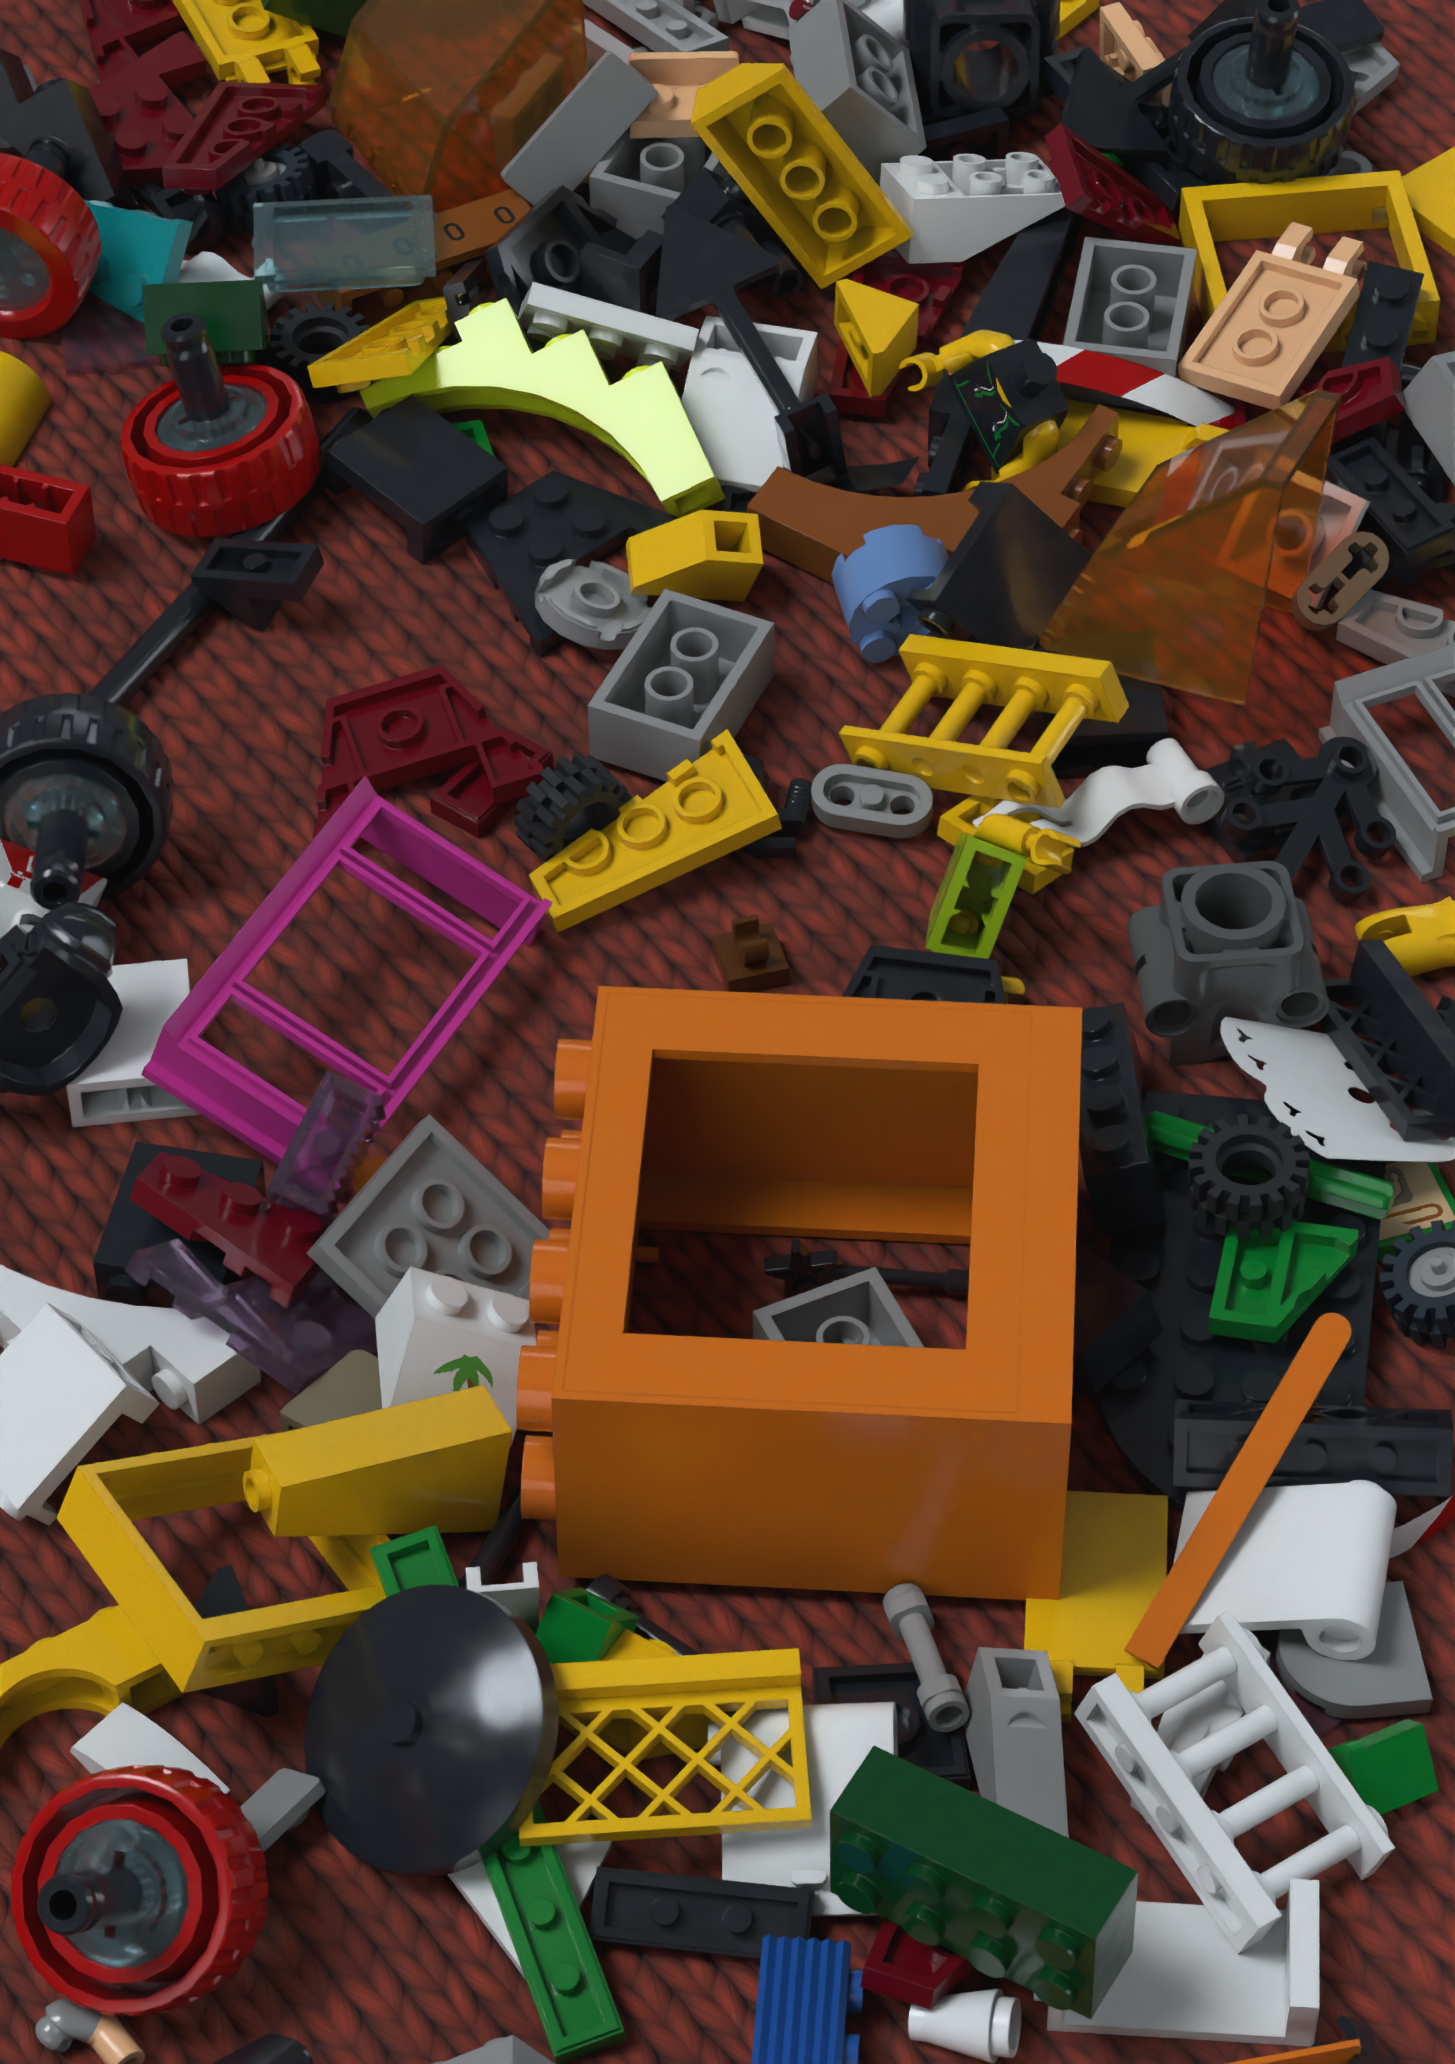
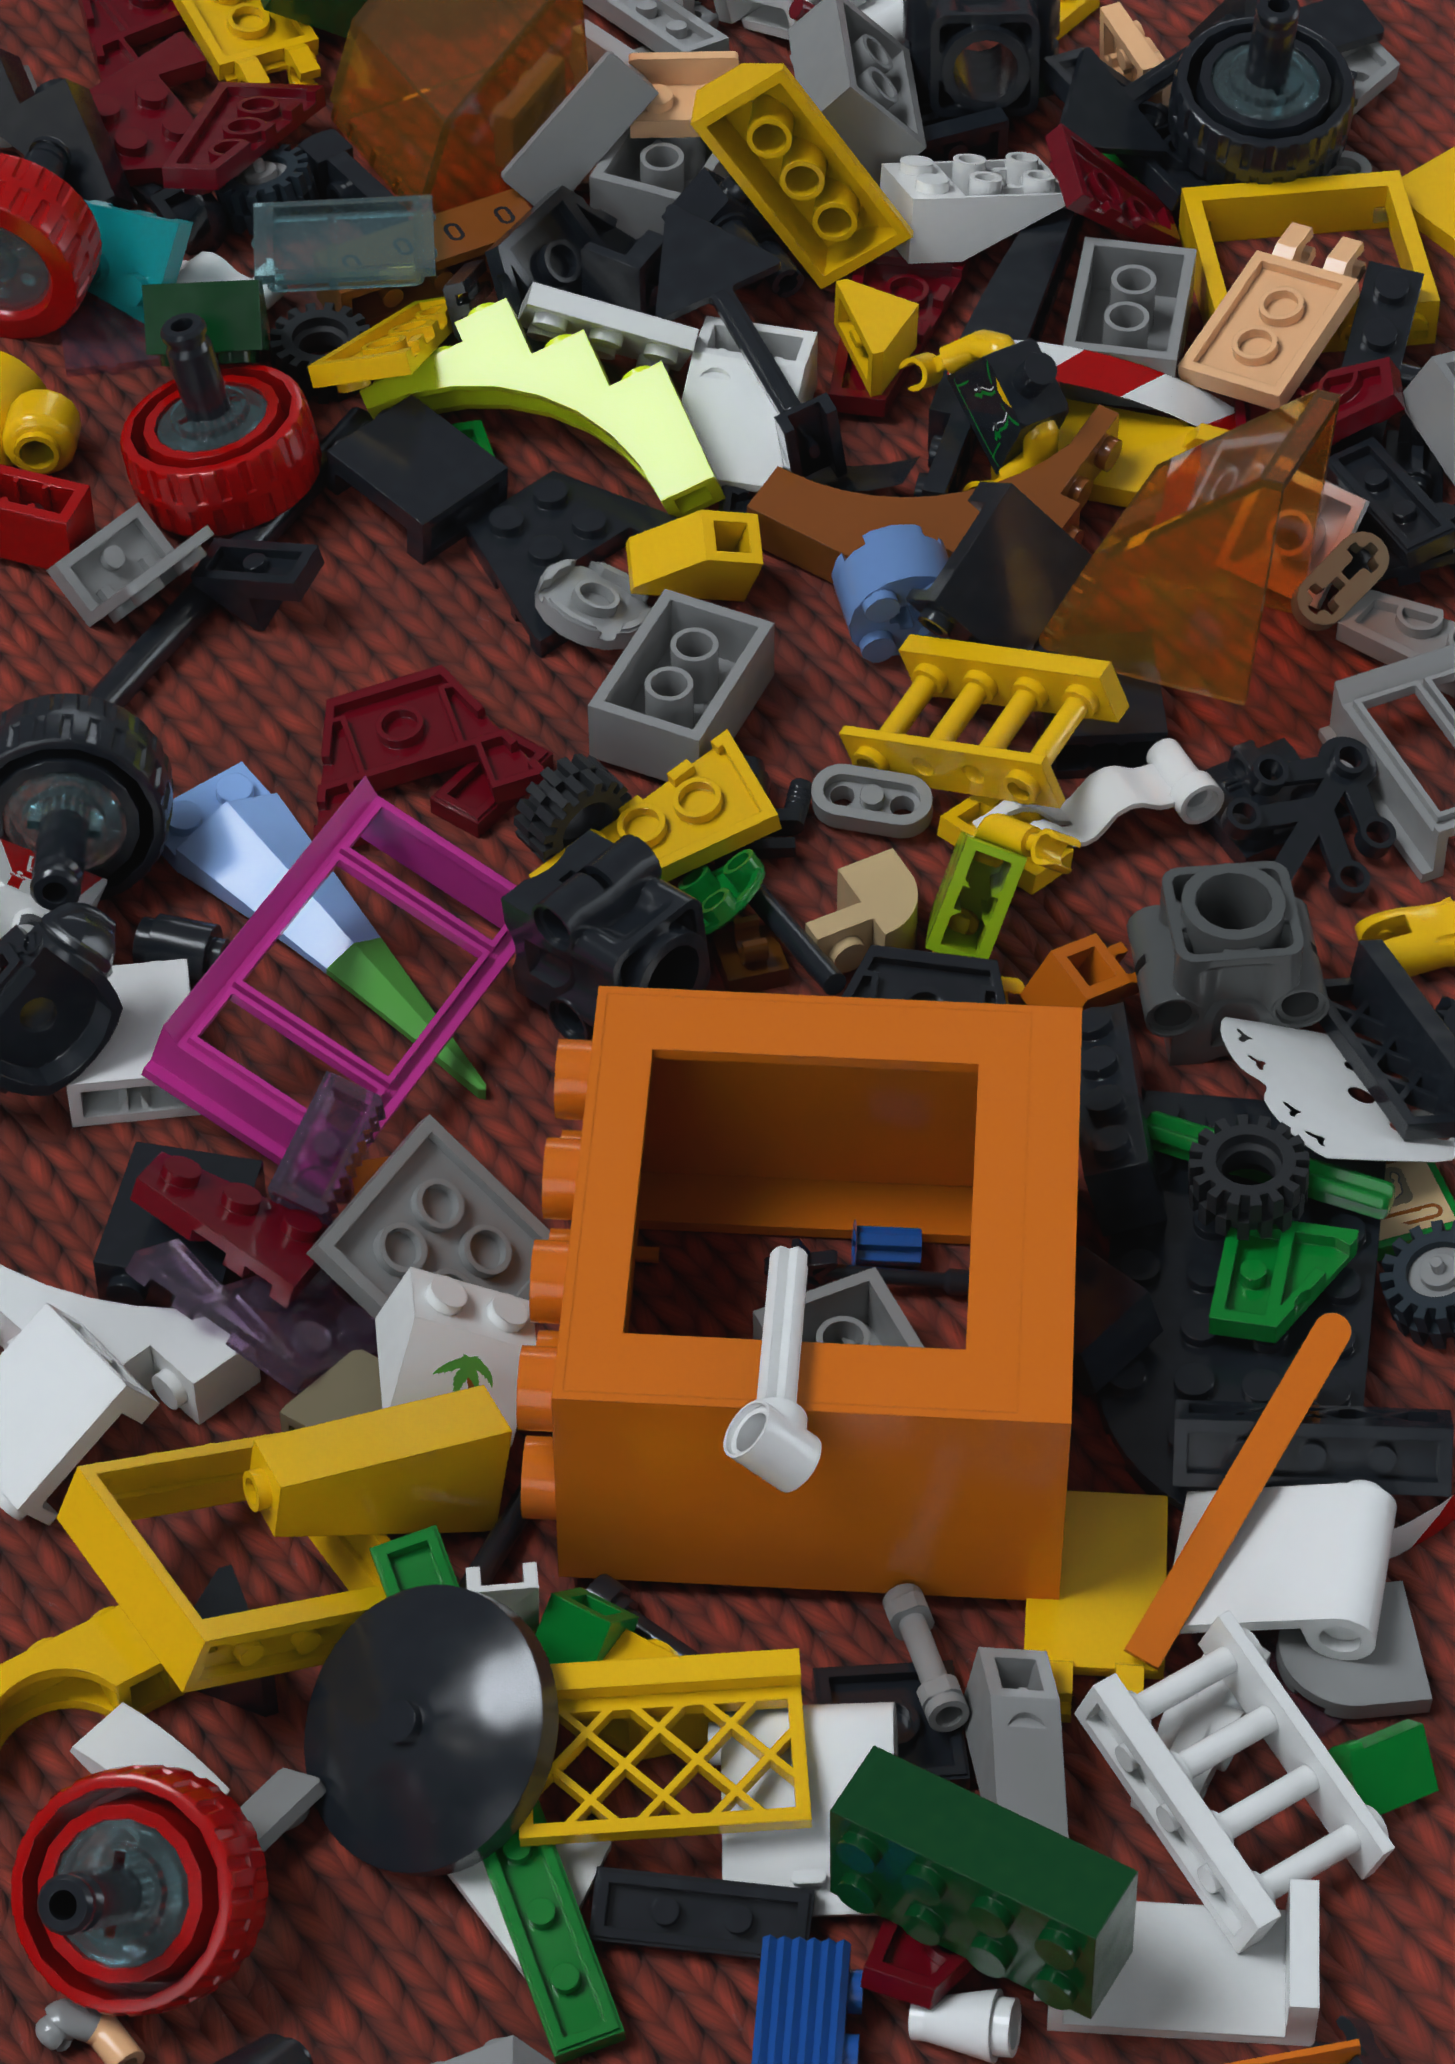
none -> yellow head [2,389,81,474]
none -> light grey bracket [46,502,214,628]
none -> black brick [132,913,230,984]
none -> light blue plate [161,761,486,1100]
none -> black piece [501,830,711,1040]
none -> green dish [677,849,766,936]
none -> black bar [715,851,846,995]
none -> white axle [723,1245,822,1493]
none -> tan brick [805,848,918,973]
none -> blue piece [851,1219,922,1267]
none -> orange brick [1020,933,1139,1011]

